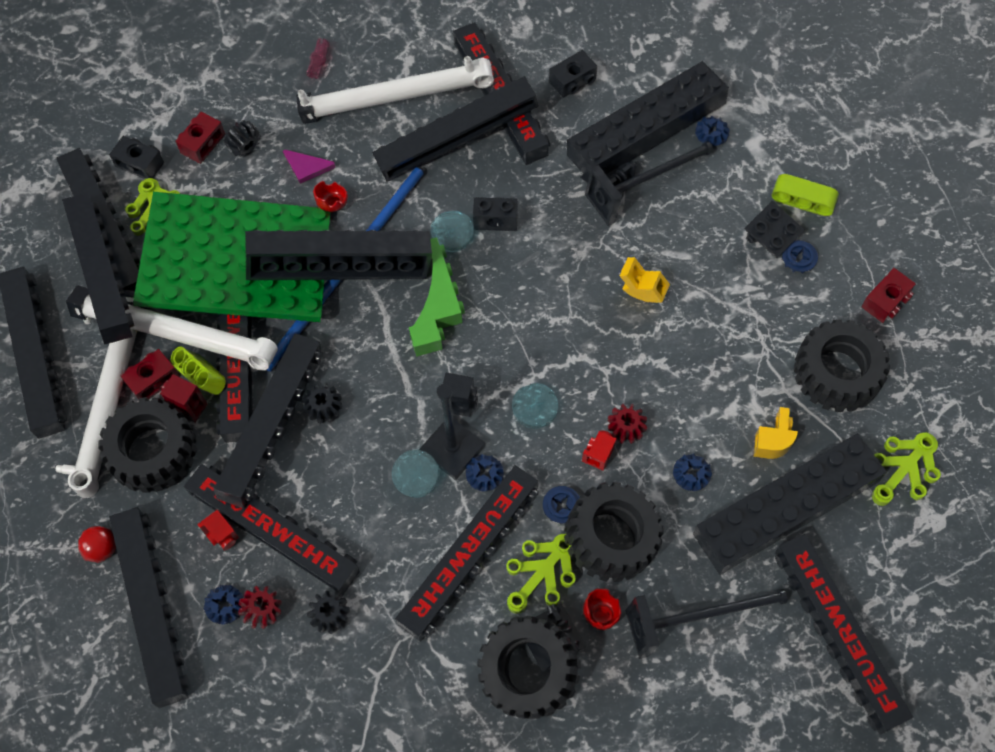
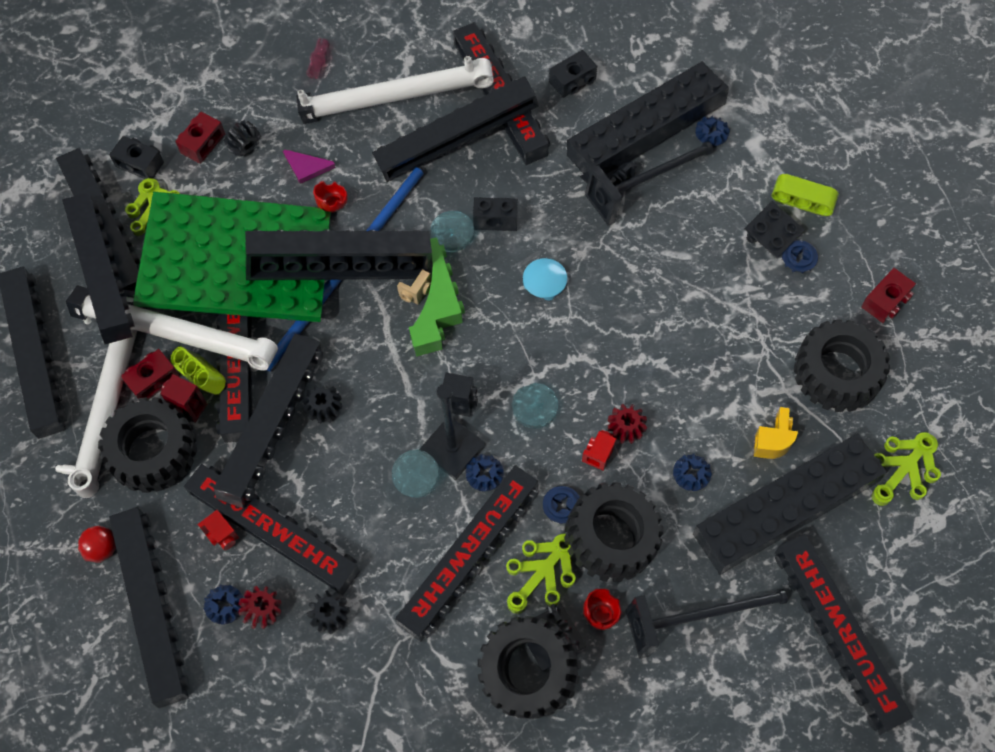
yellow brick [619,257,670,303] -> none
none -> tan bracket [397,270,431,305]
none -> medium azure dish [523,258,567,300]

